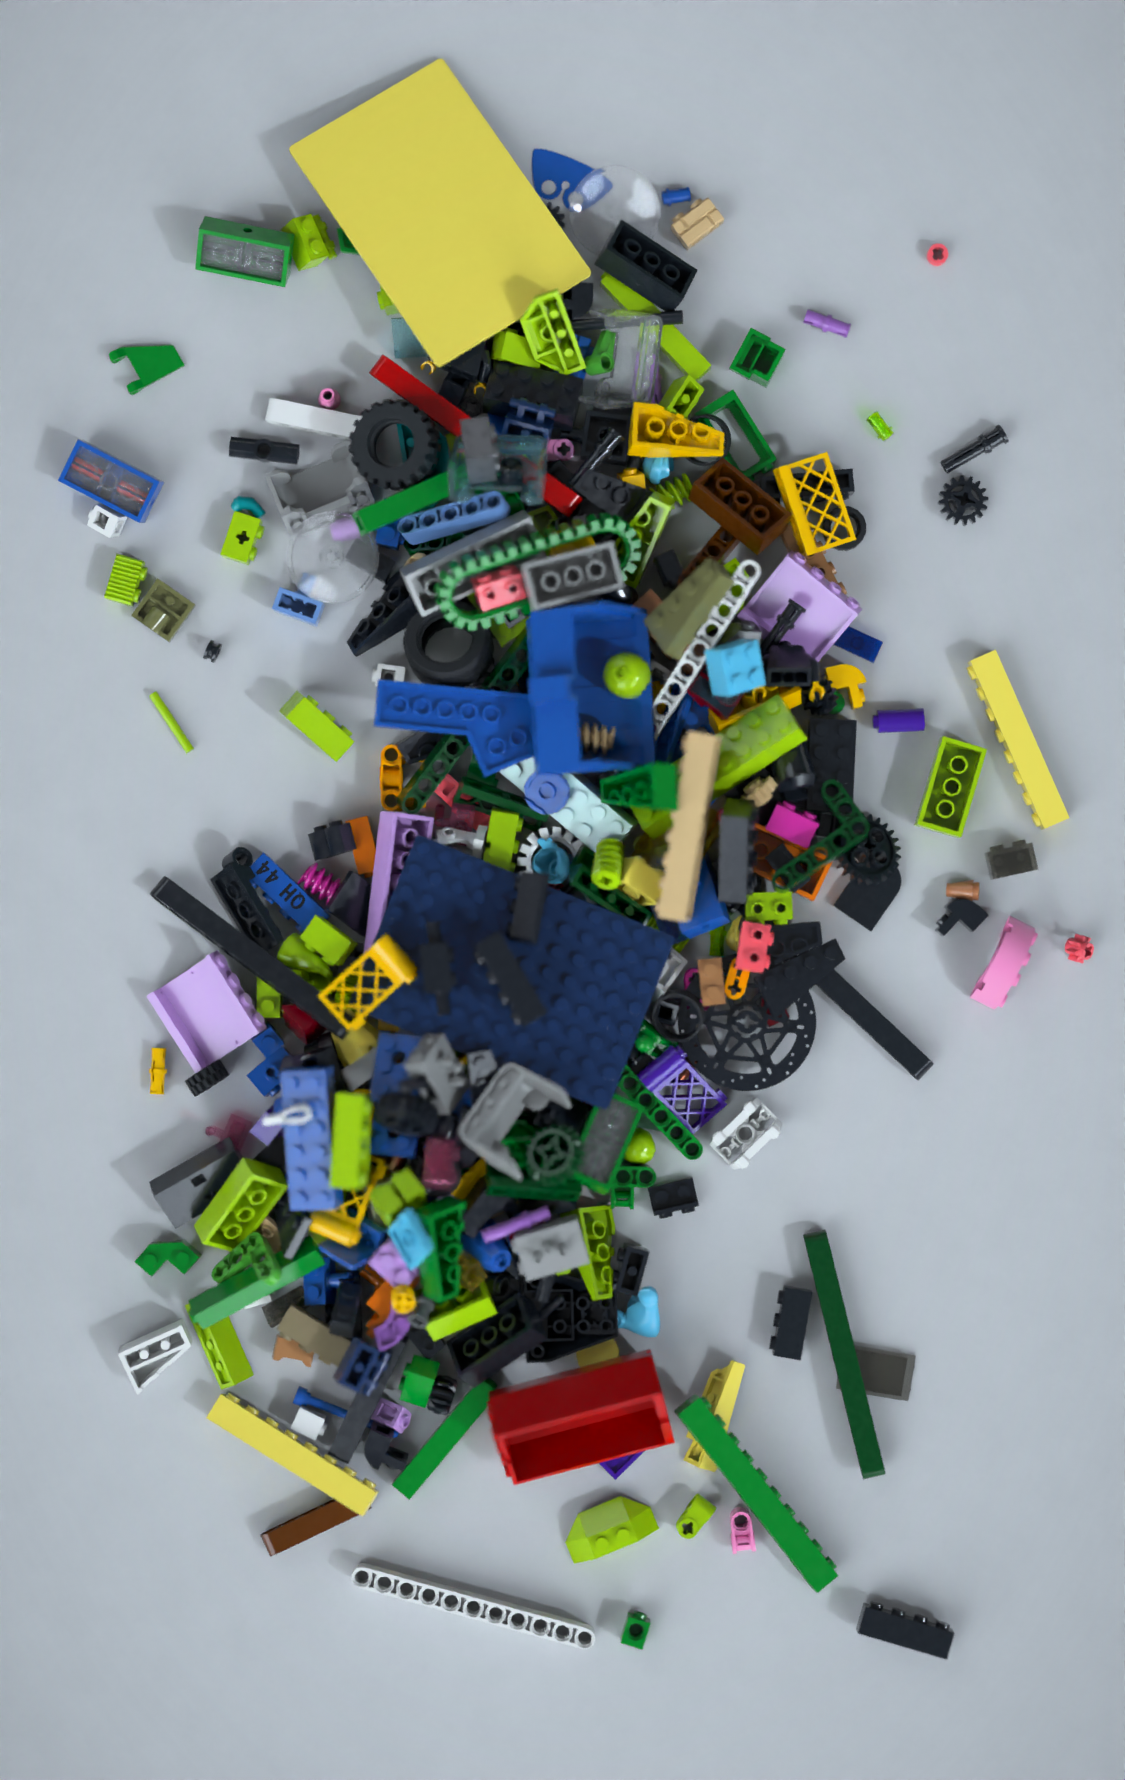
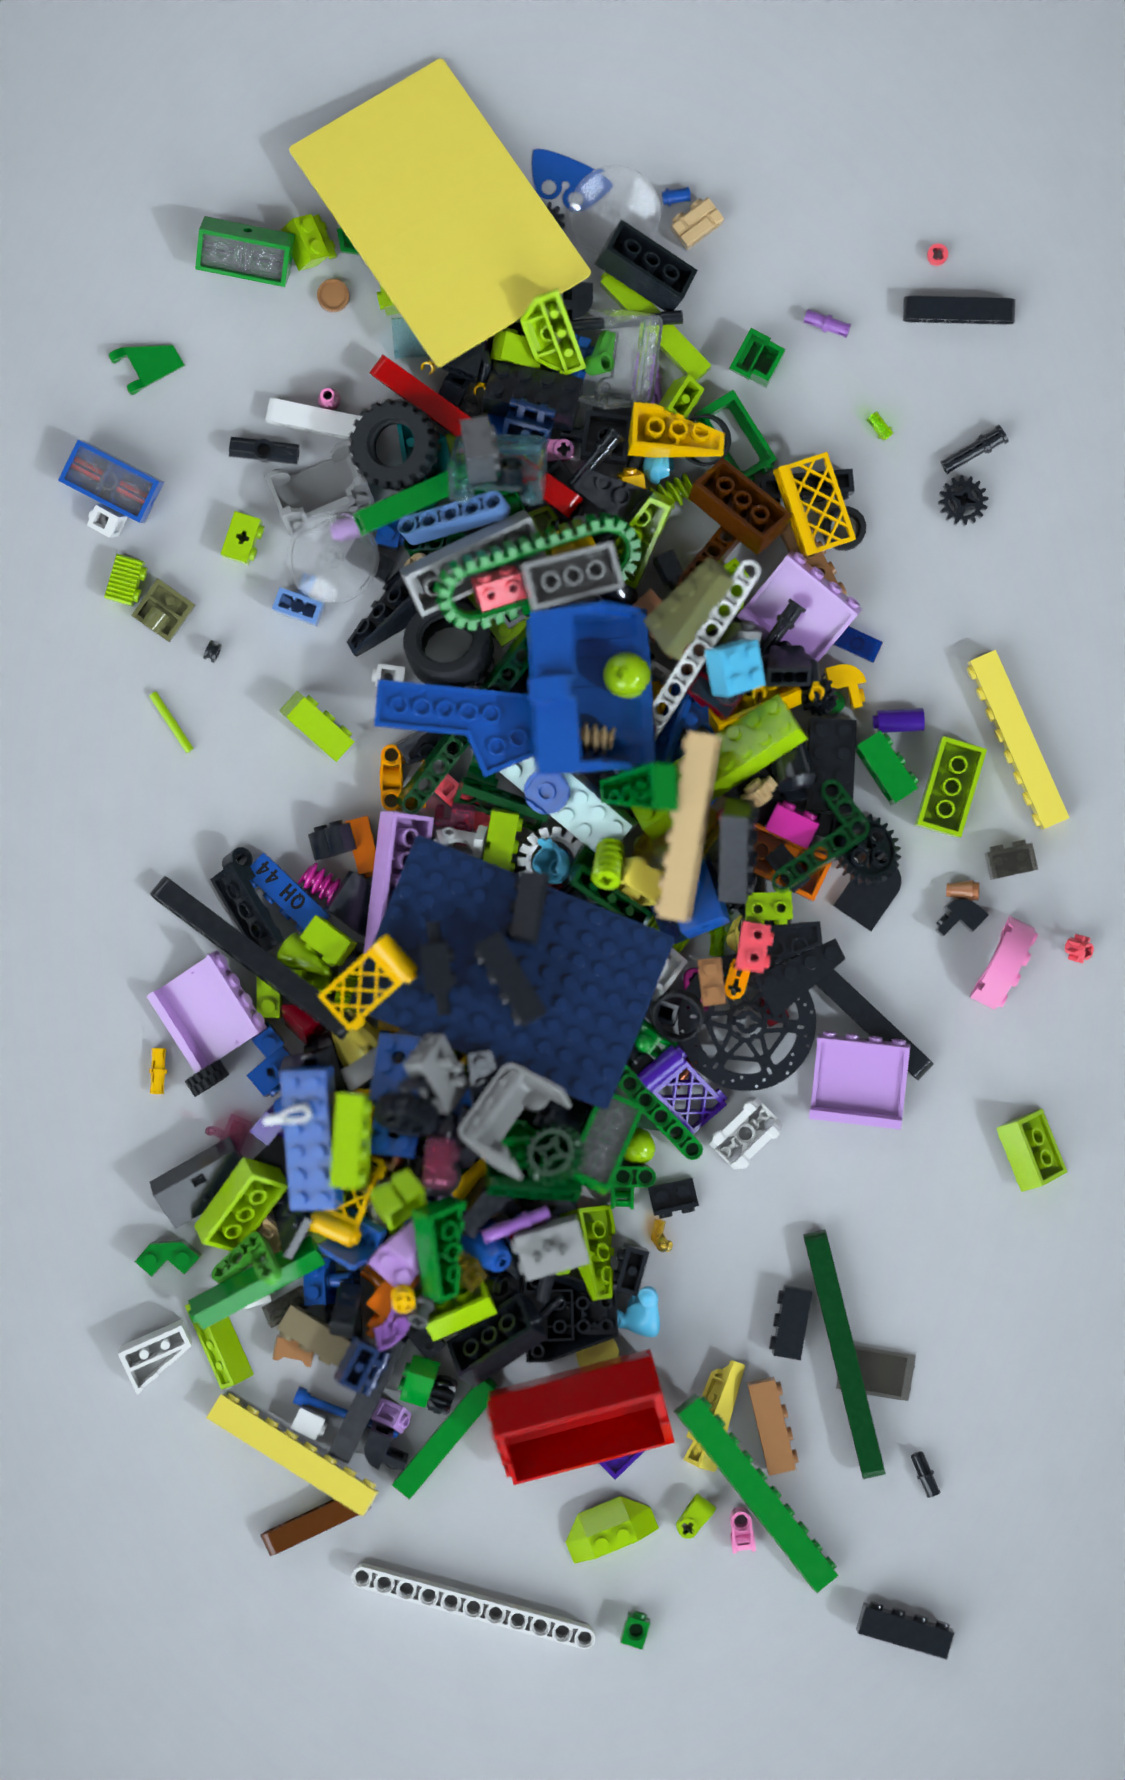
teal arm [231,496,266,519] -> none
medium azure plate [387,1208,434,1271] -> none
none -> medium nougat piece [317,279,349,312]
none -> clear yellow arm [651,1219,673,1252]
none -> medium nougat brick [747,1376,799,1476]
none -> lavender panel [809,1031,910,1130]
none -> green brick [855,730,919,805]
none -> black beam [903,296,1015,325]
none -> black axle [911,1451,941,1498]
none -> lime slope [996,1108,1067,1192]

